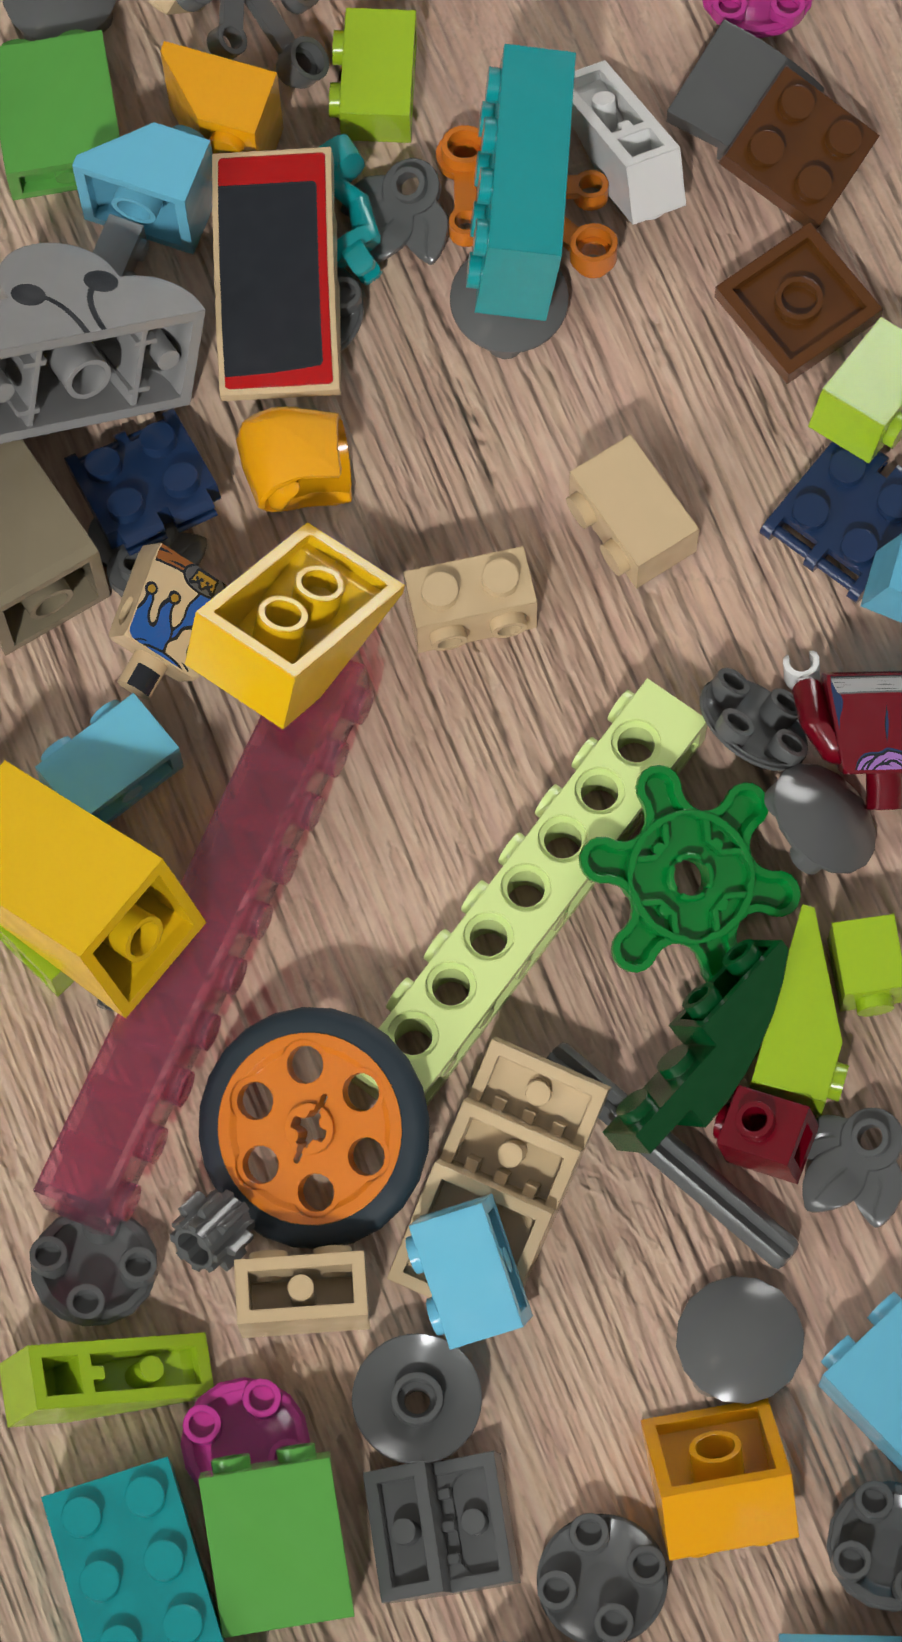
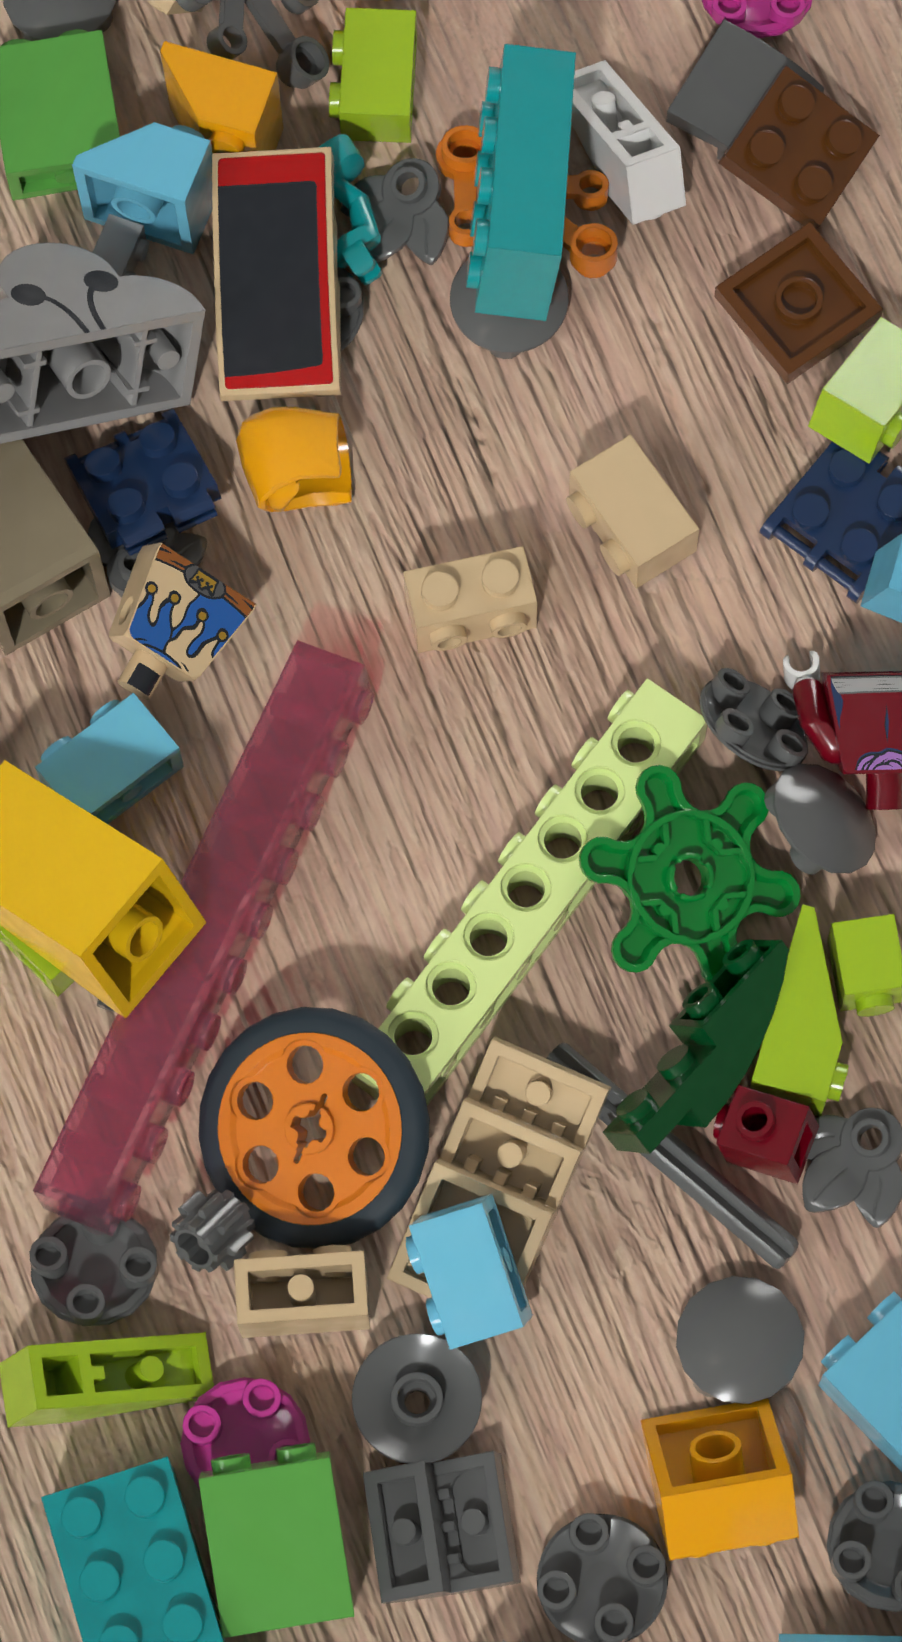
yellow slope [185,522,405,729] -> none

